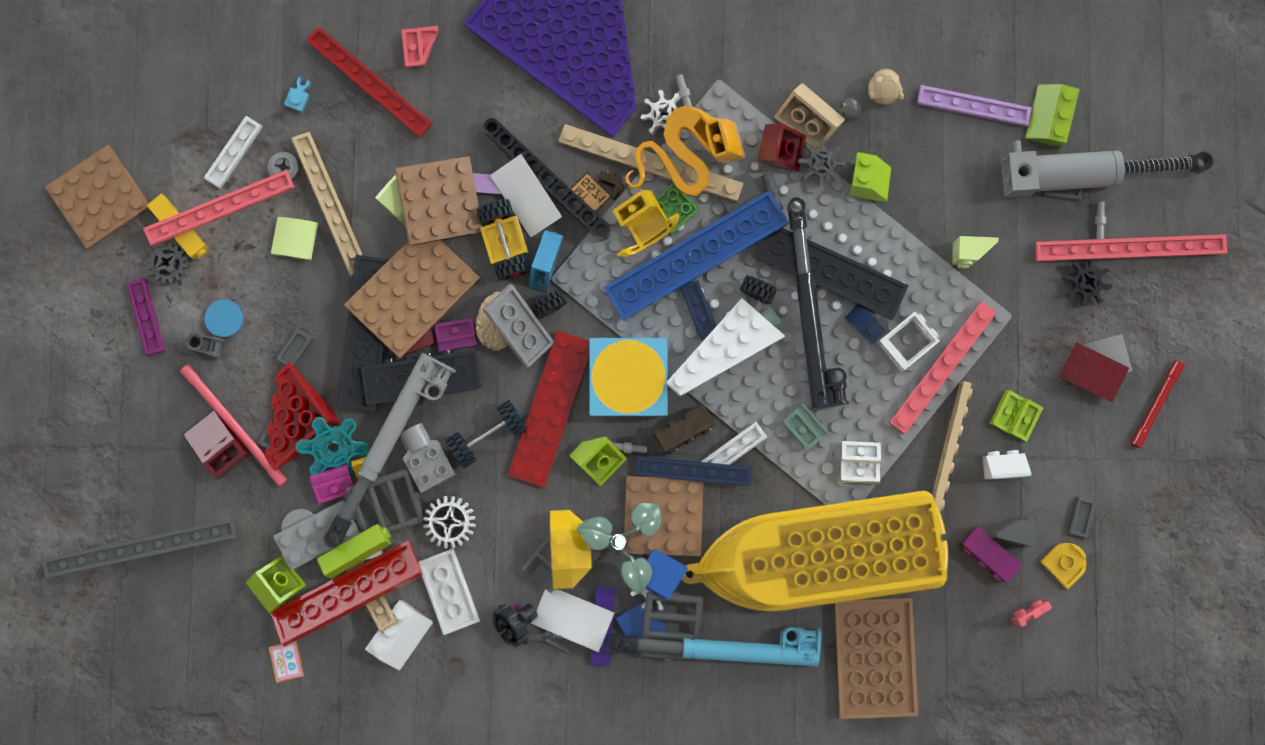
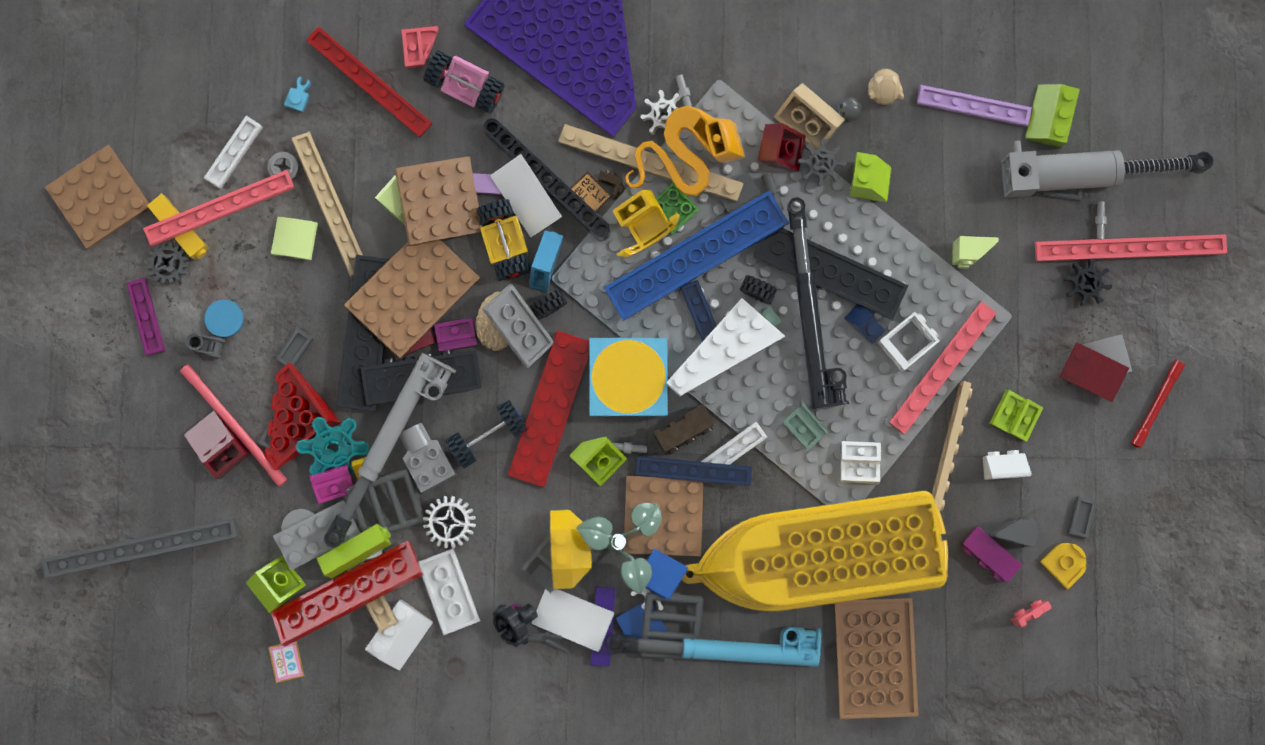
none -> plate [423,50,505,114]

